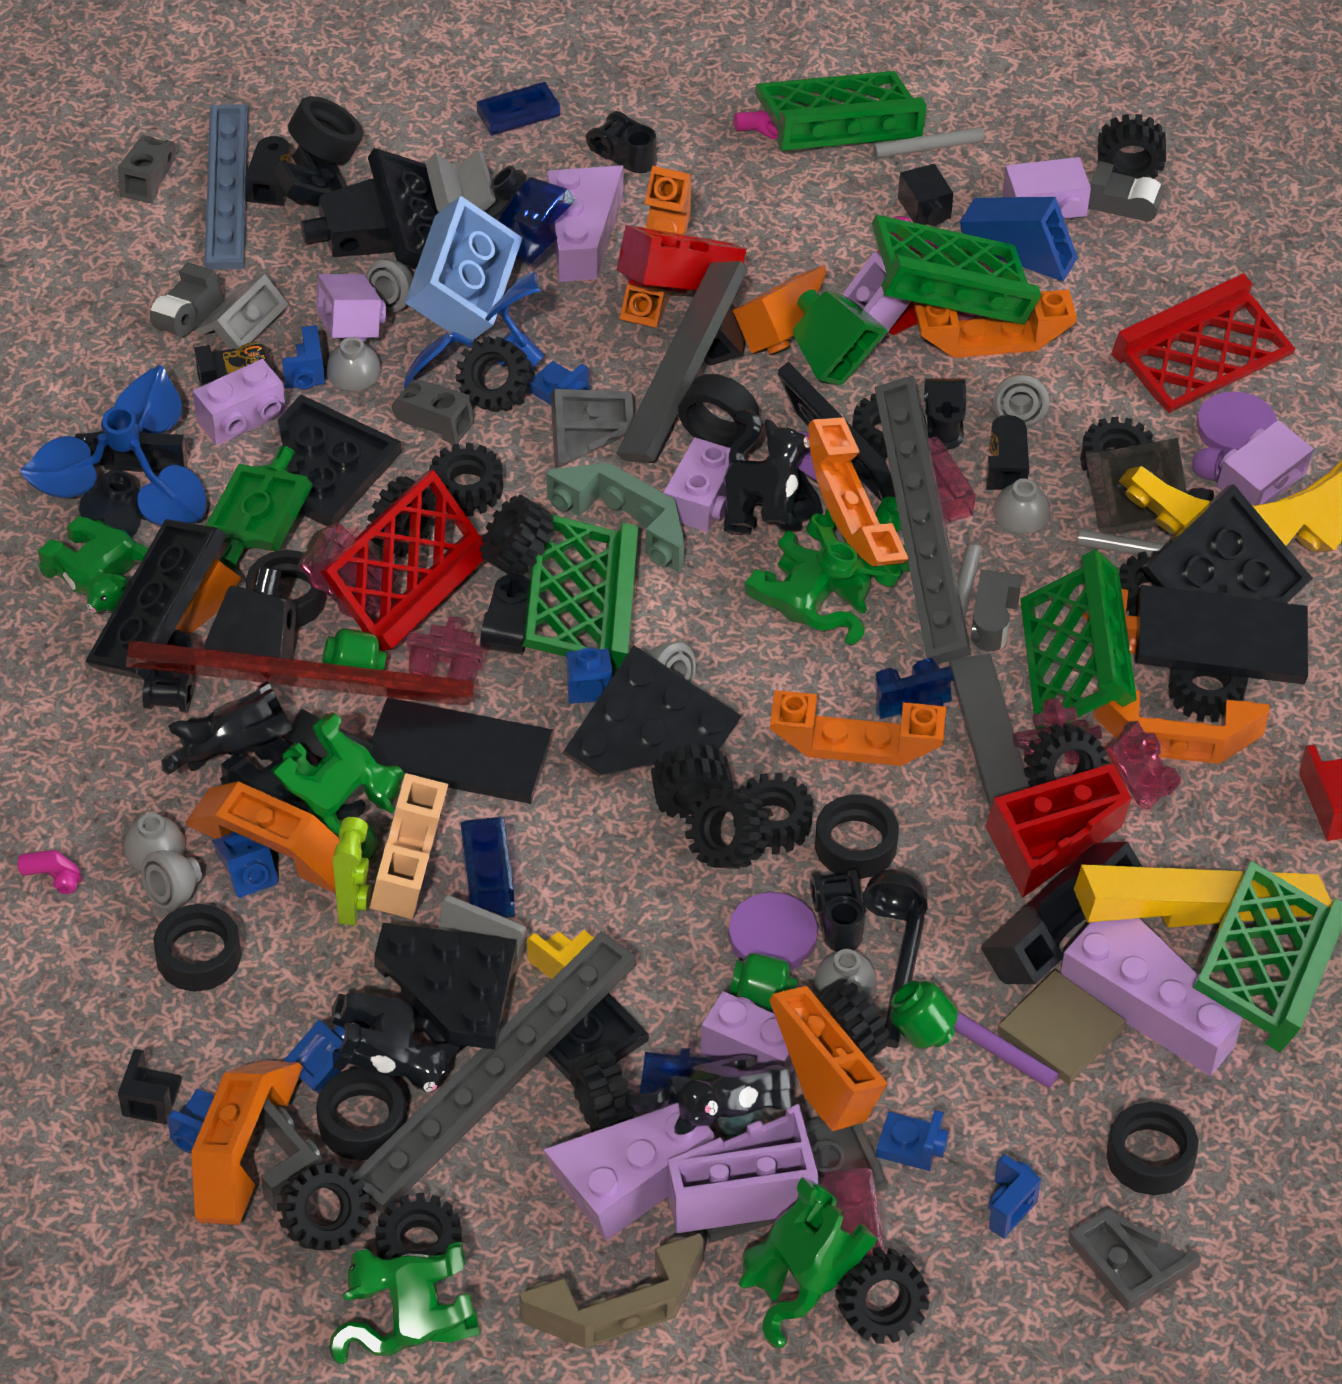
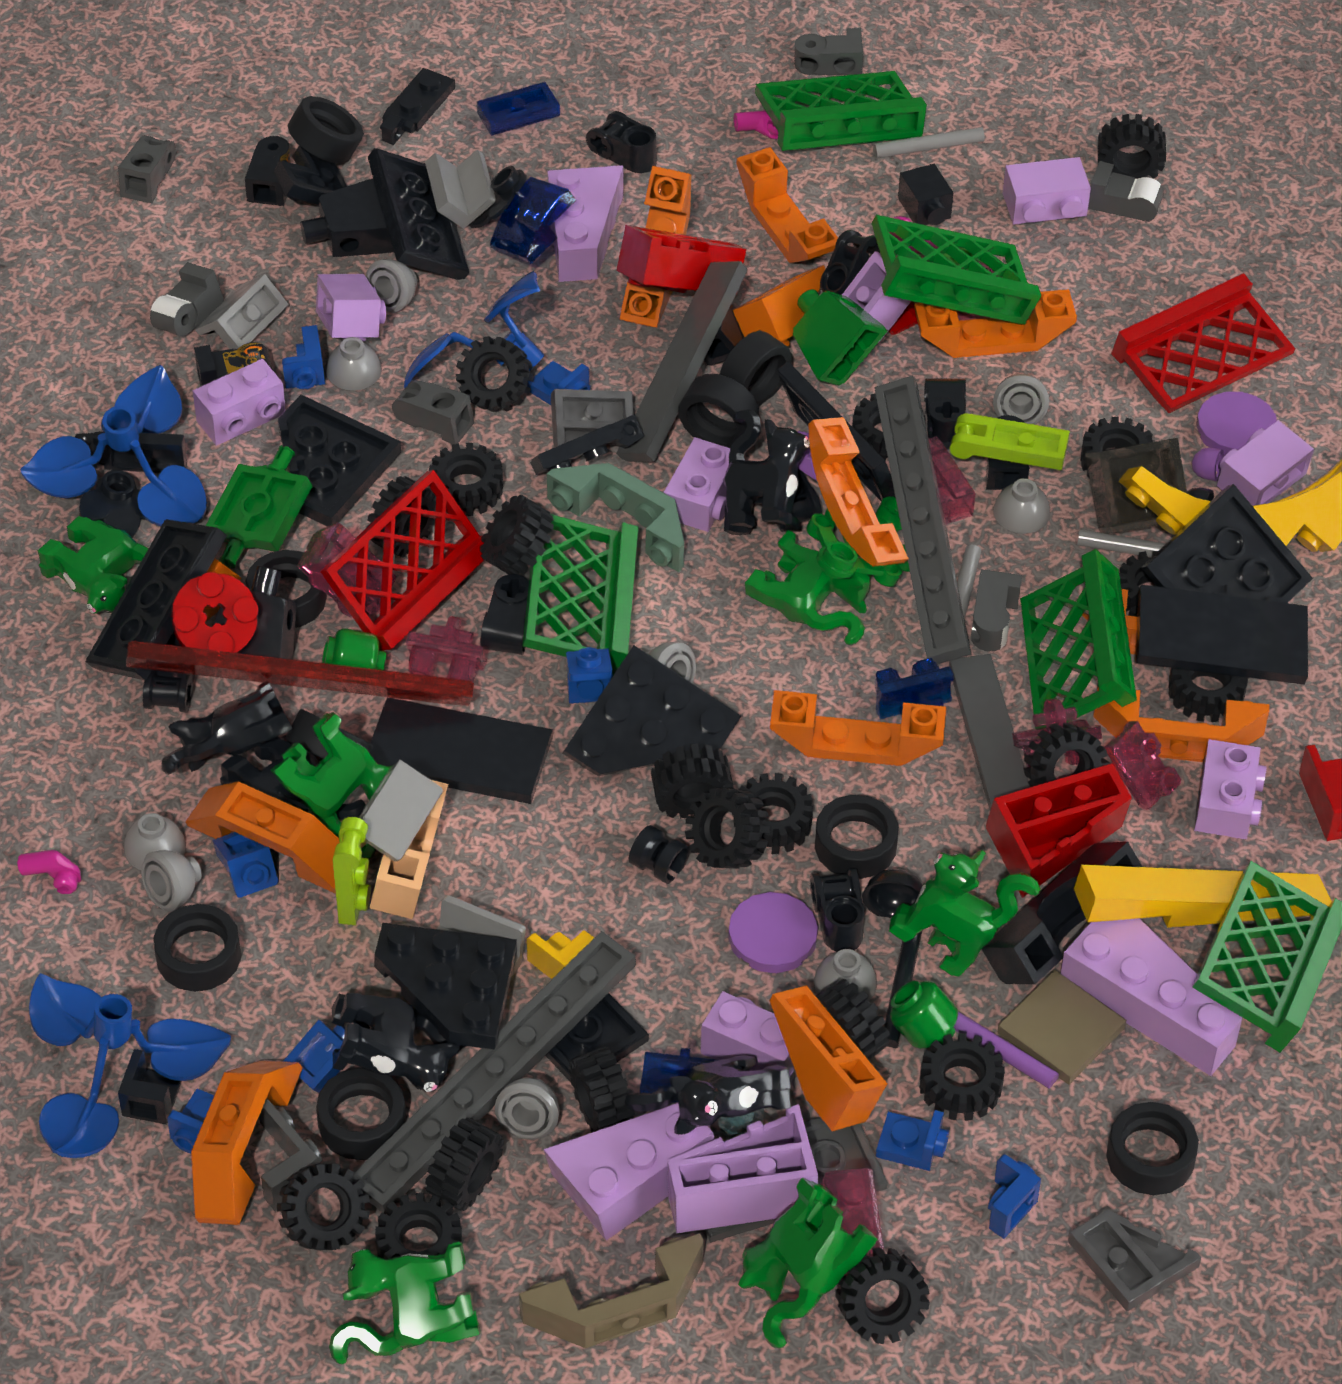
sand blue tile [204,104,248,270] -> none
light blue brick [405,196,522,340] -> none
clear blue brick [460,817,515,918] -> none
green head [729,952,798,1013] -> none
blue slope [960,197,1078,282] -> none
none -> blue plant [29,973,231,1158]
none -> red plate [171,572,258,659]
none -> light grey panel [358,760,443,861]
none -> black hinge [380,68,455,145]
none -> black tyre [425,1117,504,1211]
none -> light grey brick [495,1078,560,1140]
none -> black hinge [530,414,644,475]
none -> black wheel [628,825,690,884]
none -> black tyre [720,330,792,407]
none -> orange slope [736,147,838,263]
none -> dark grey leg [794,28,863,75]
none -> black piece [820,230,880,295]
none -> green animal [889,850,1040,977]
none -> black tyre [919,1033,1005,1121]
none -> lime plate [950,413,1070,470]
none -> lavender brick [1194,739,1266,840]

